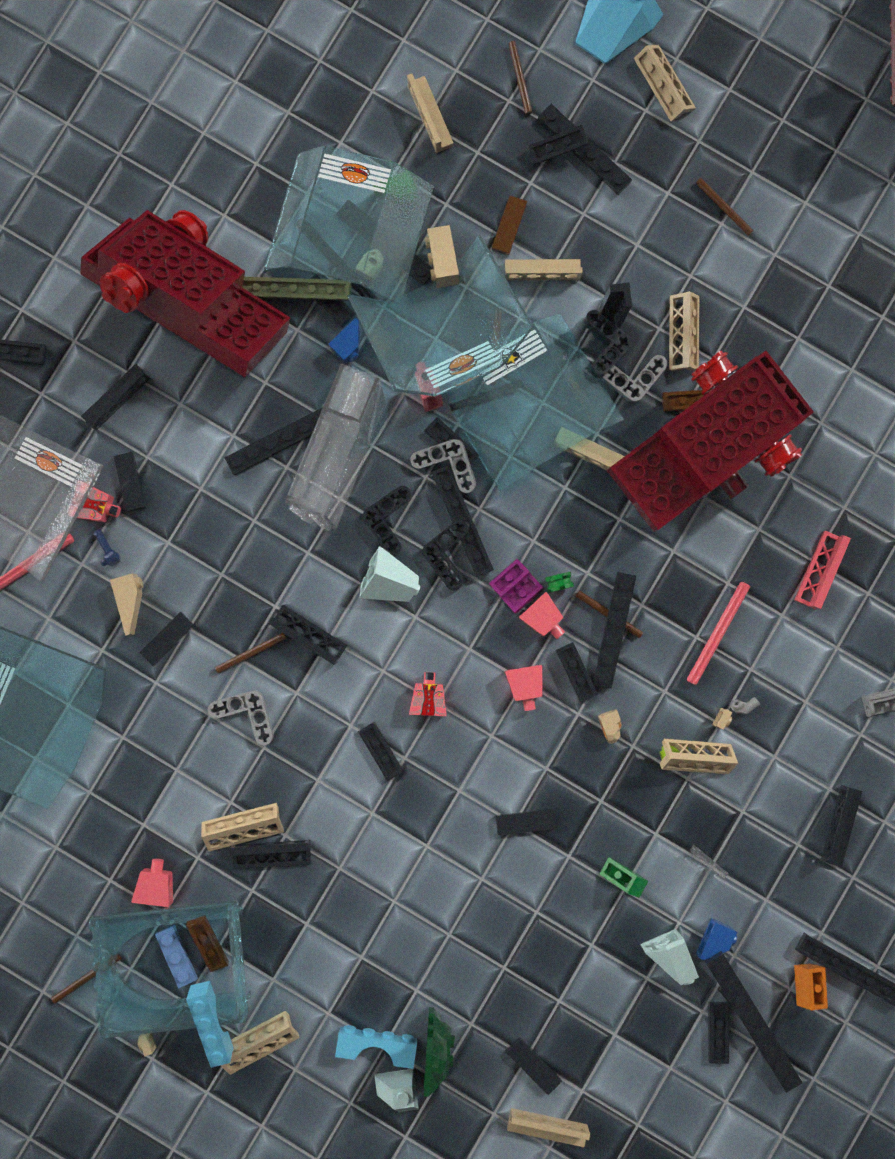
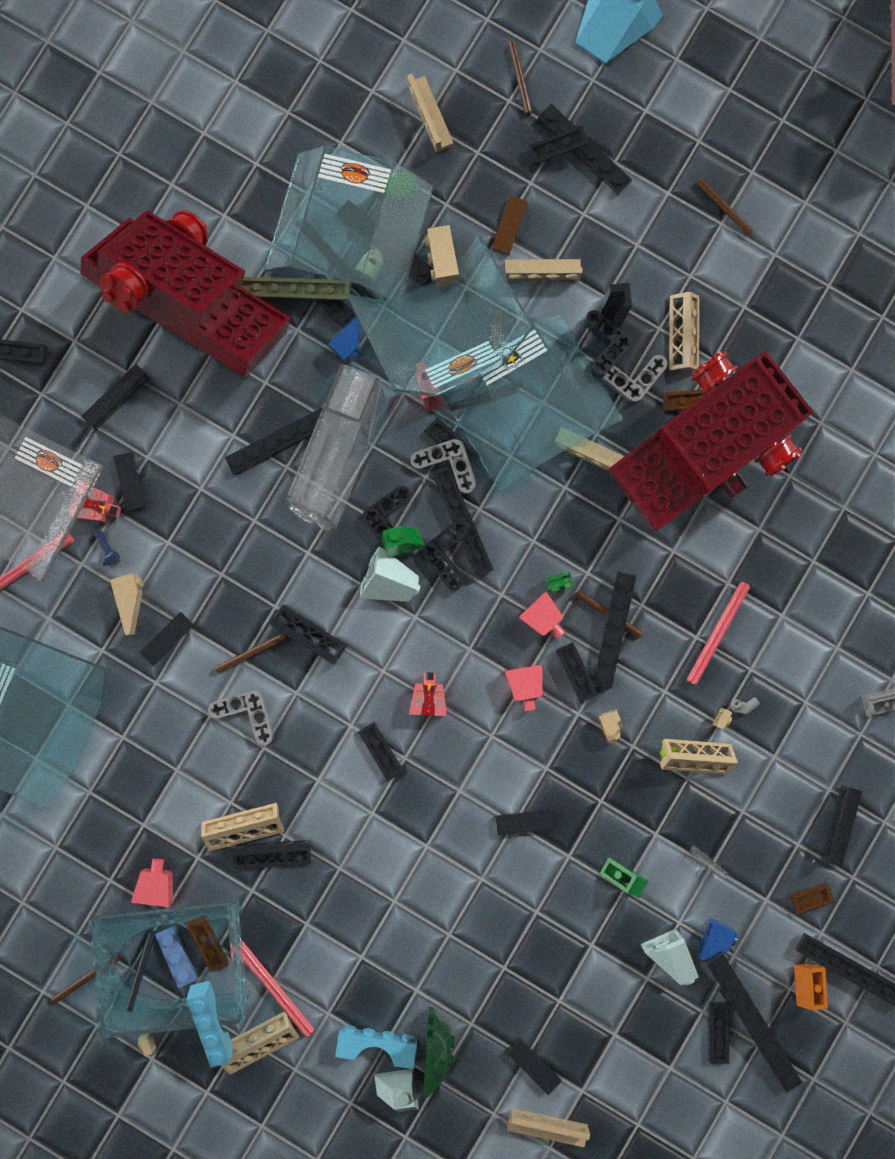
magenta slope [489,559,544,614] -> none
tan fence [634,45,696,122] -> none
coral fence [794,531,851,609] -> none
none -> black bar [124,930,156,1012]
none -> coral axle [233,940,314,1037]
none -> green slope [382,526,425,557]
none -> reddish brown tile [789,882,834,915]

